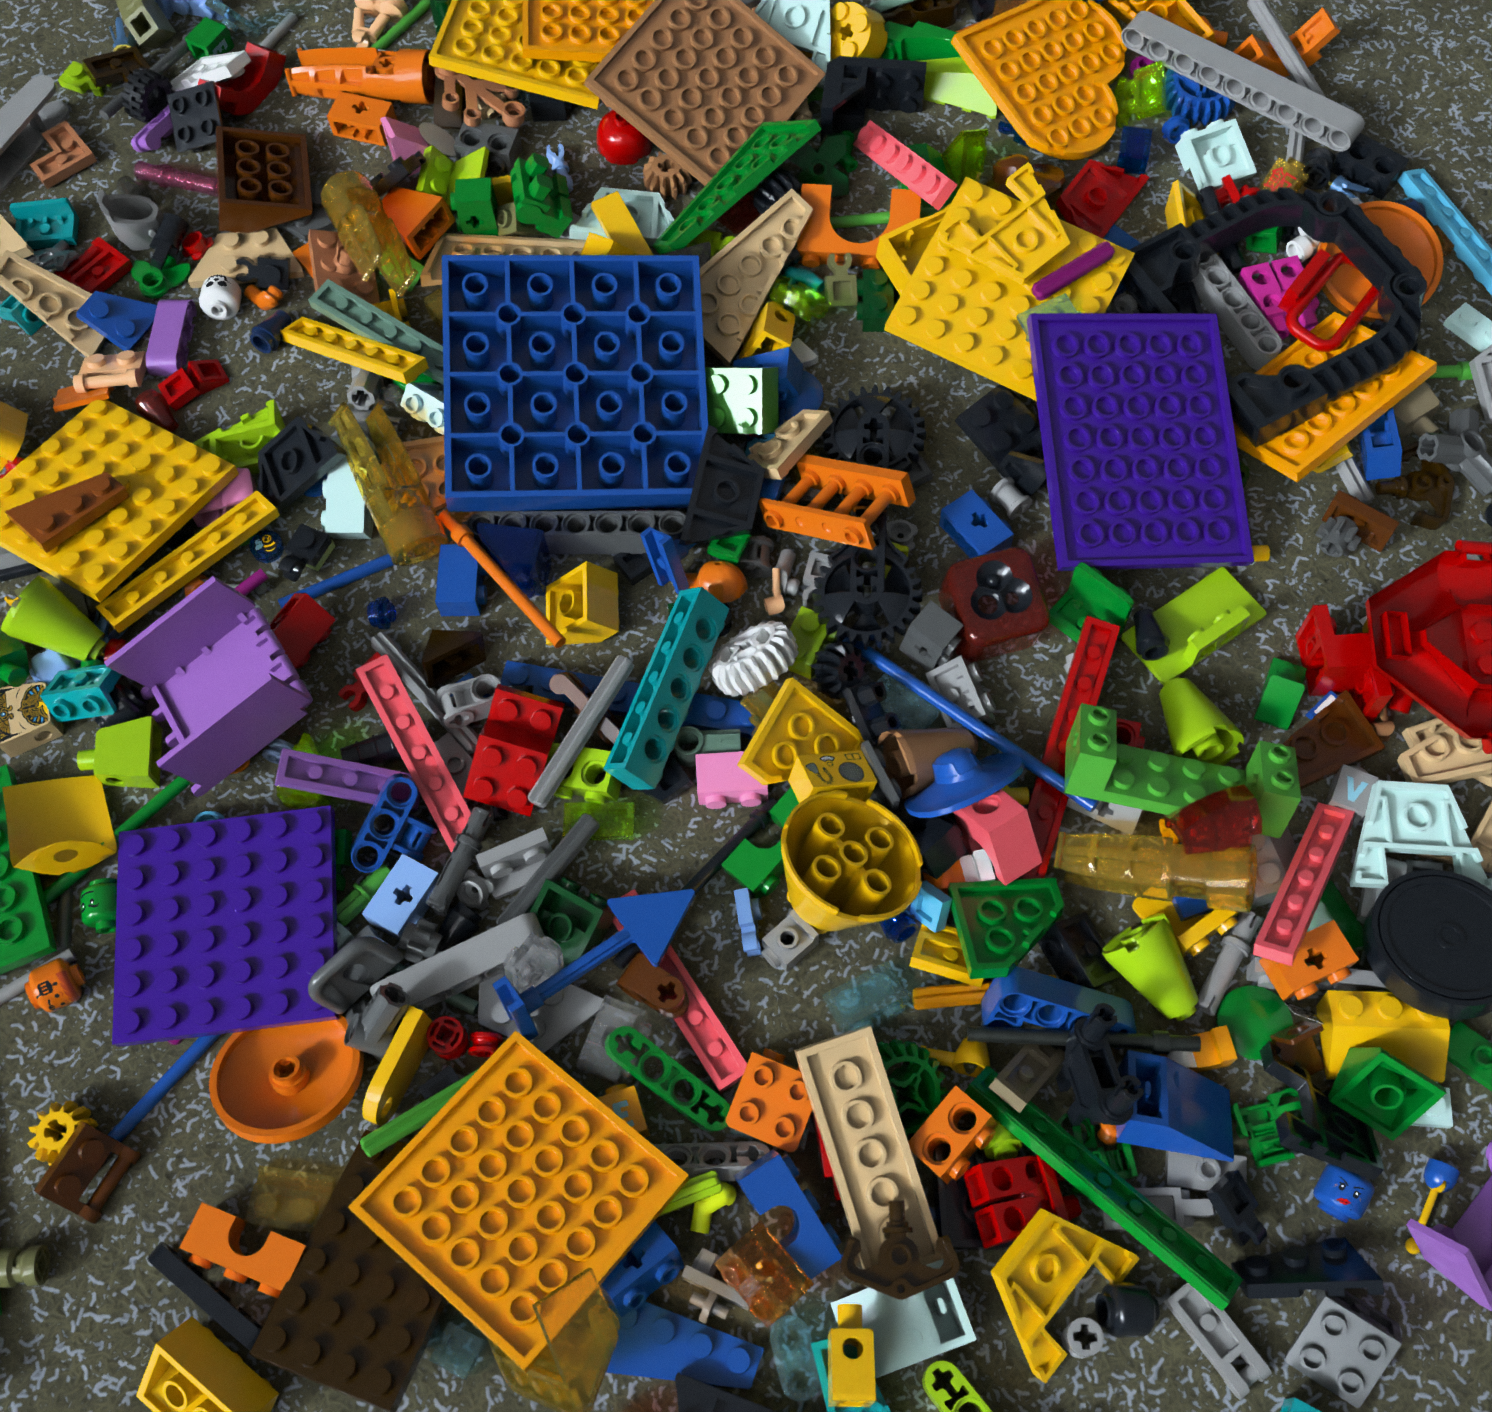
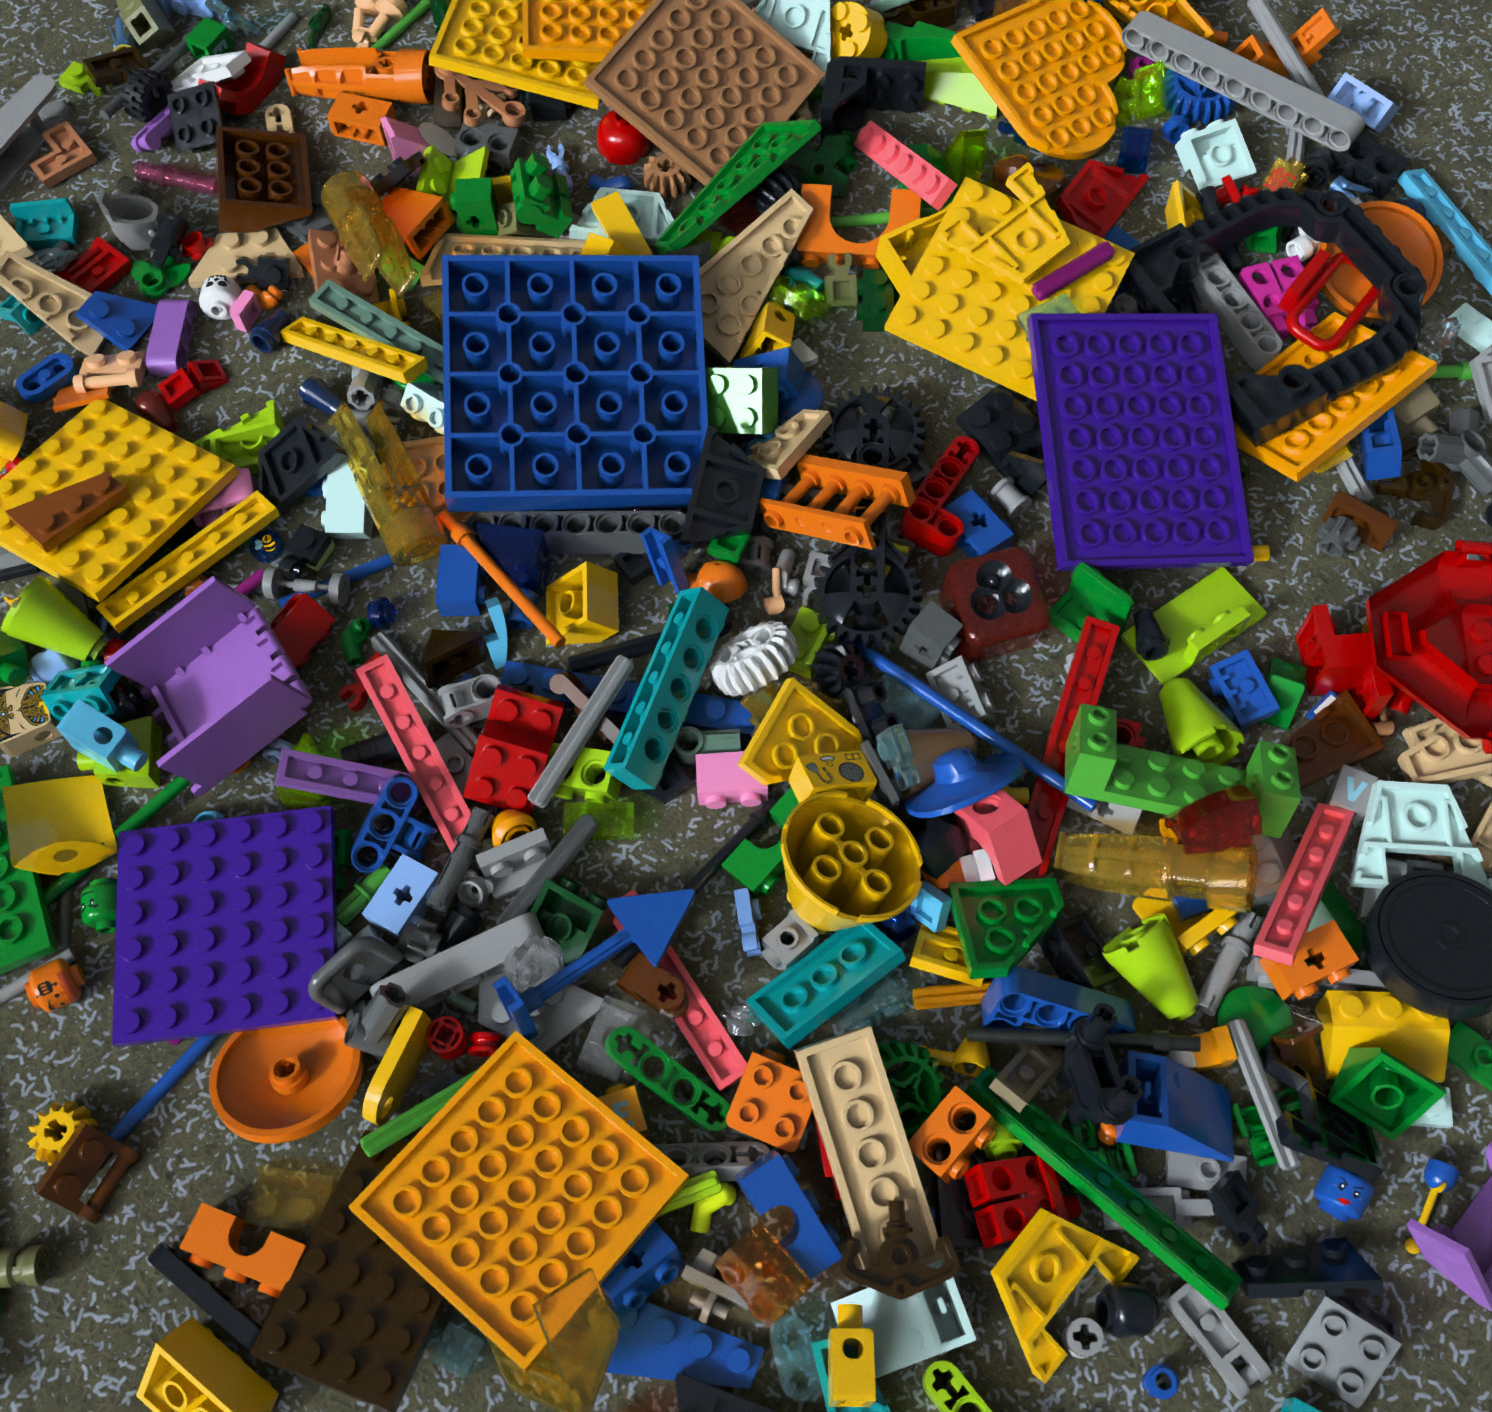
none -> blue plate [16,353,77,403]
none -> medium azure torso [56,699,148,773]
none -> bright pink plate [229,289,263,333]
none -> light grey wheel [262,566,350,606]
none -> tan beam [265,104,296,133]
none -> dark blue cone [298,376,347,418]
none -> dark green piece [307,3,332,49]
none -> green arm [340,617,371,667]
none -> medium azure slope [484,597,508,669]
none -> light orange cone [490,809,537,847]
none -> blue bush [505,588,537,630]
none -> black axle [568,632,662,673]
none -> blue arm [588,174,633,191]
none -> clear plate [720,1005,762,1036]
none -> teal plate [745,923,906,1050]
none -> clear light blue plate [876,723,921,791]
none -> red beam [899,436,980,557]
none -> blue pin [1142,1364,1179,1400]
none -> blue bracket [1206,649,1280,734]
none -> light grey axle [1226,1019,1301,1171]
none -> light blue brick [1327,72,1400,134]
none -> clear plate [1417,317,1462,365]

